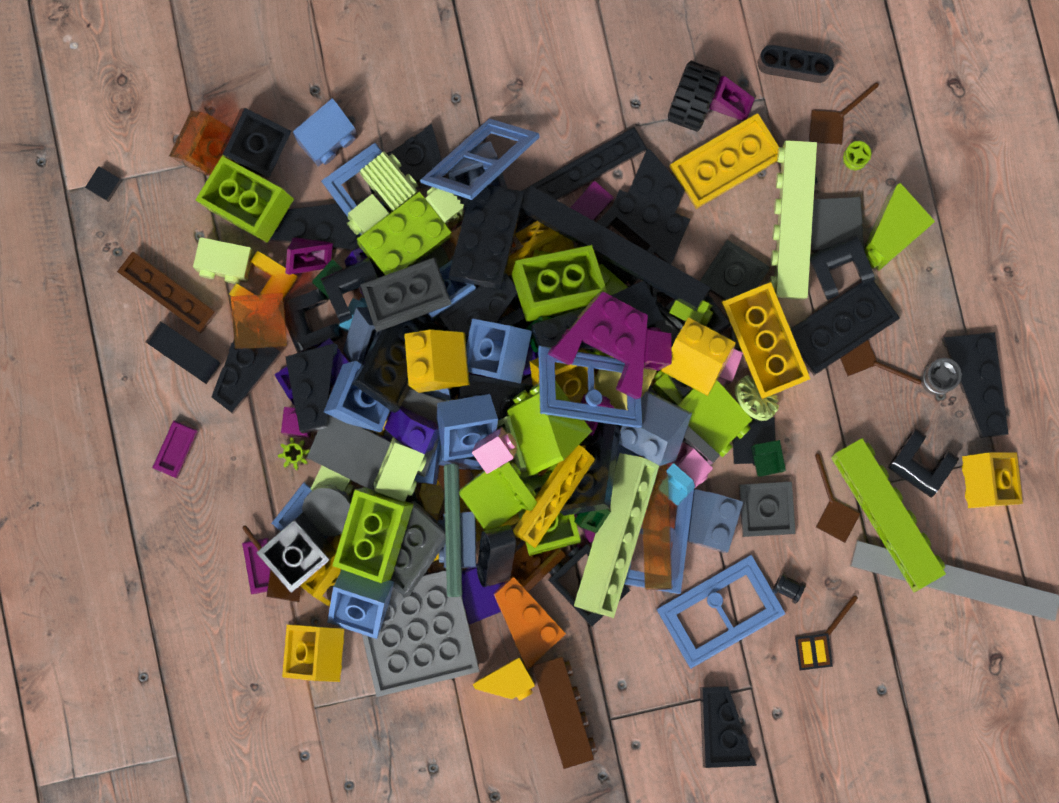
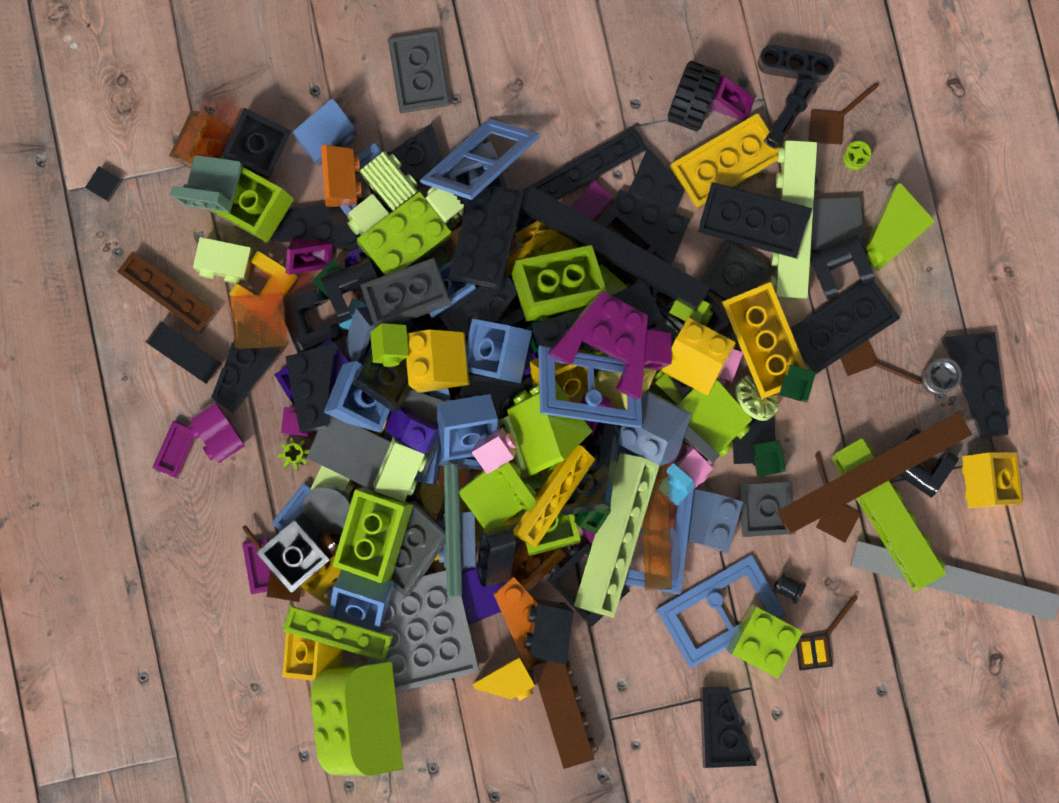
none -> sand green bracket [170,156,243,213]
none -> magenta brick [188,401,245,463]
none -> lime tile [282,605,392,662]
none -> lime brick [311,662,404,776]
none -> reddish brown tile [320,530,340,557]
none -> orange slope [321,145,362,207]
none -> lime brick [370,323,409,367]
none -> dark grey tile [388,30,450,114]
none -> black slope [524,599,574,665]
none -> black tile [697,182,812,259]
none -> lime brick [726,604,803,678]
none -> black pin [764,77,818,149]
none -> reddish brown tile [776,412,972,535]
none -> dark green panel [779,365,816,403]

